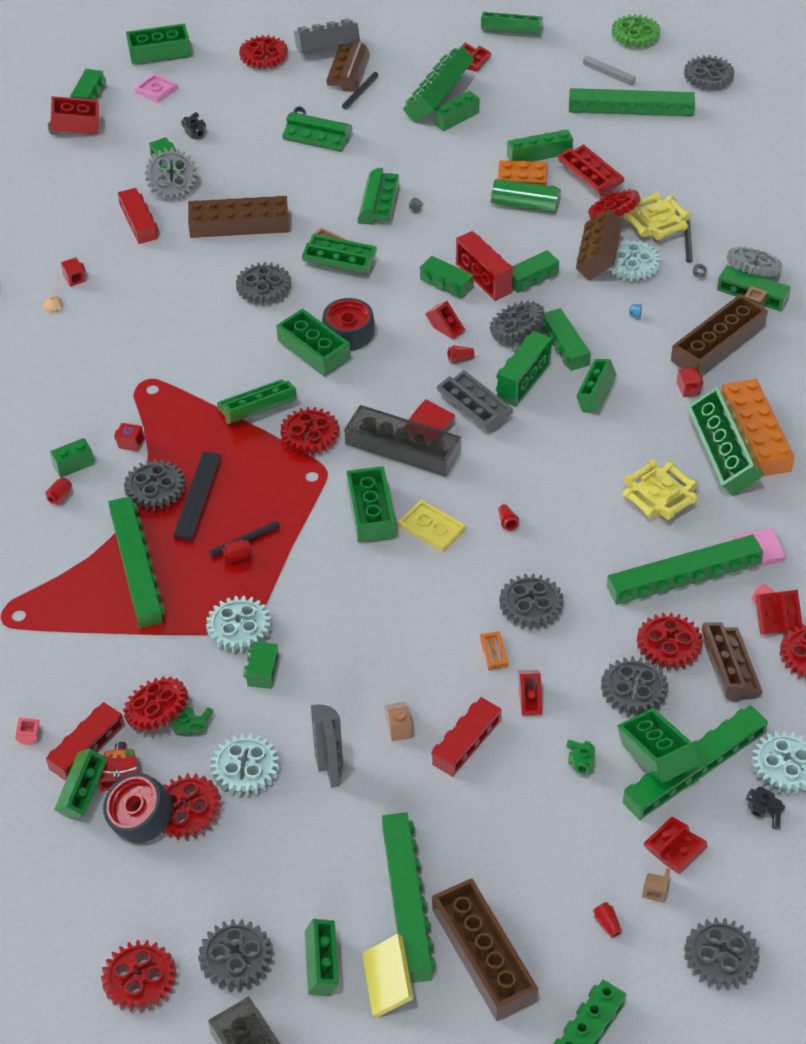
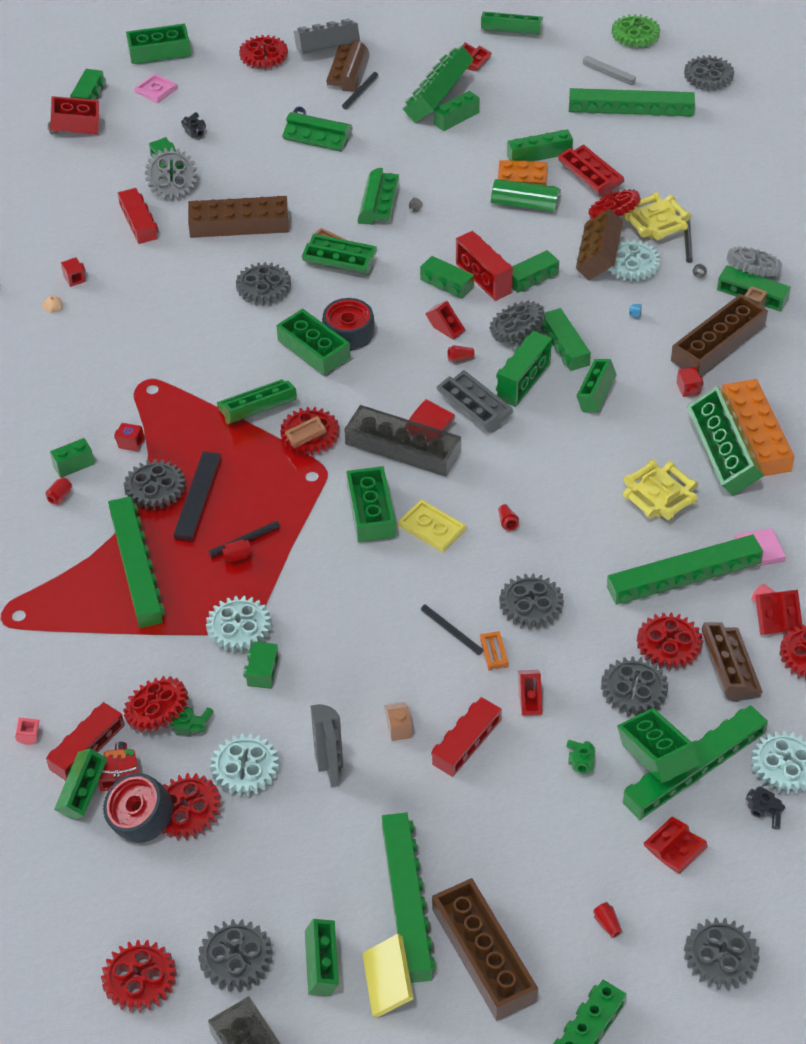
medium nougat panel [642,868,671,903] -> none
none -> nougat tile [285,416,327,448]
none -> black bar [421,604,483,655]

